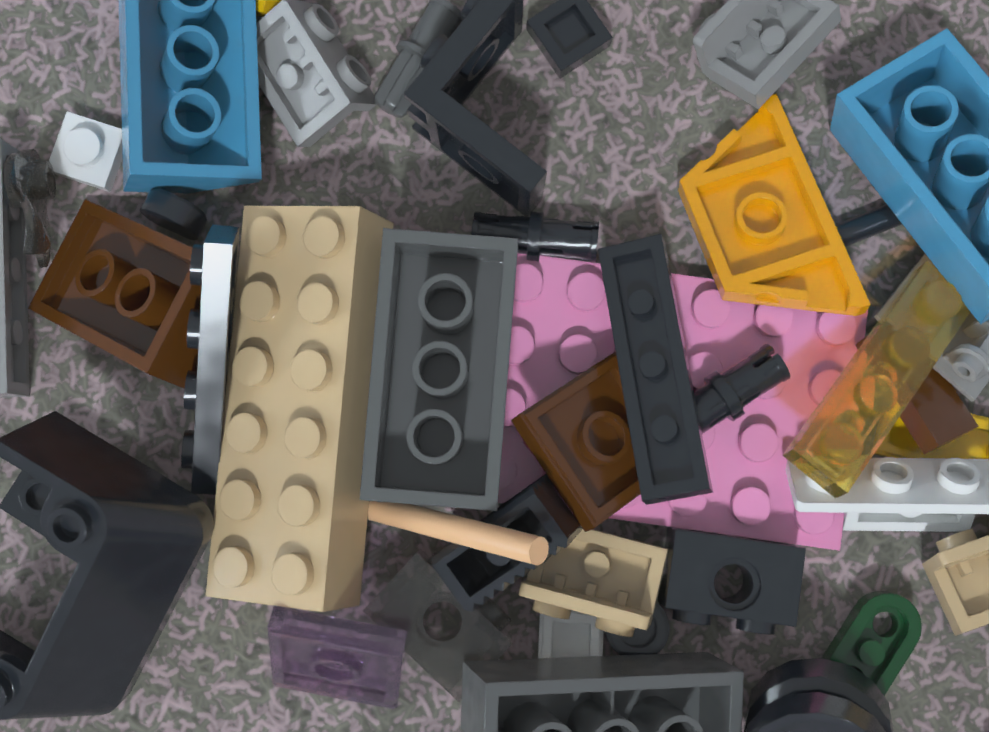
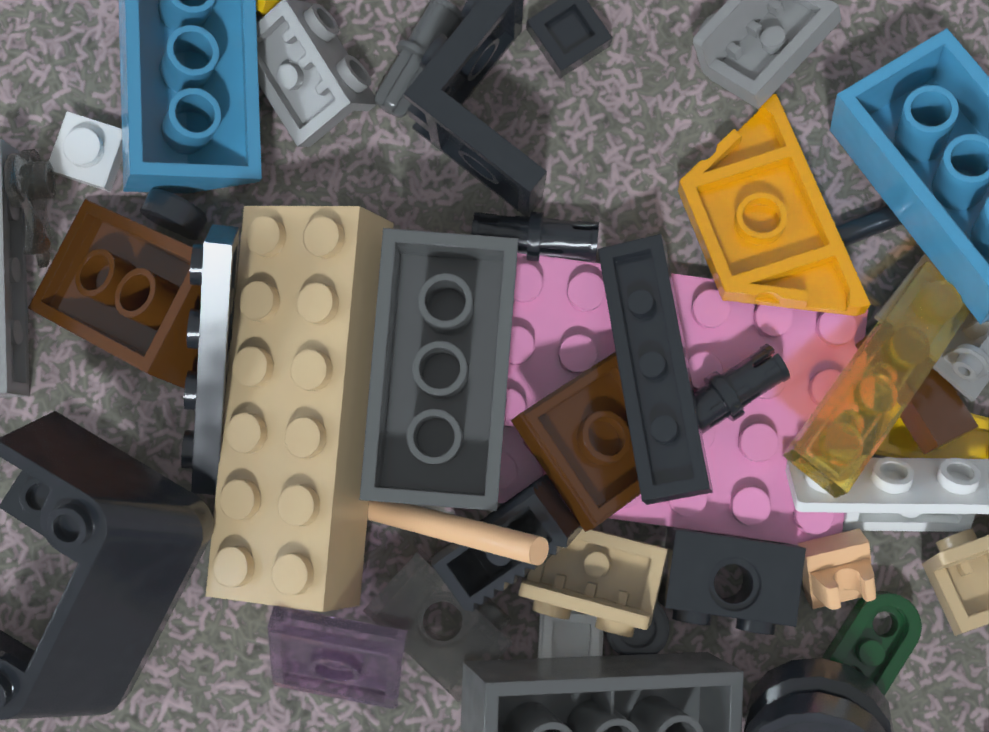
none -> light nougat tile [798,528,876,610]

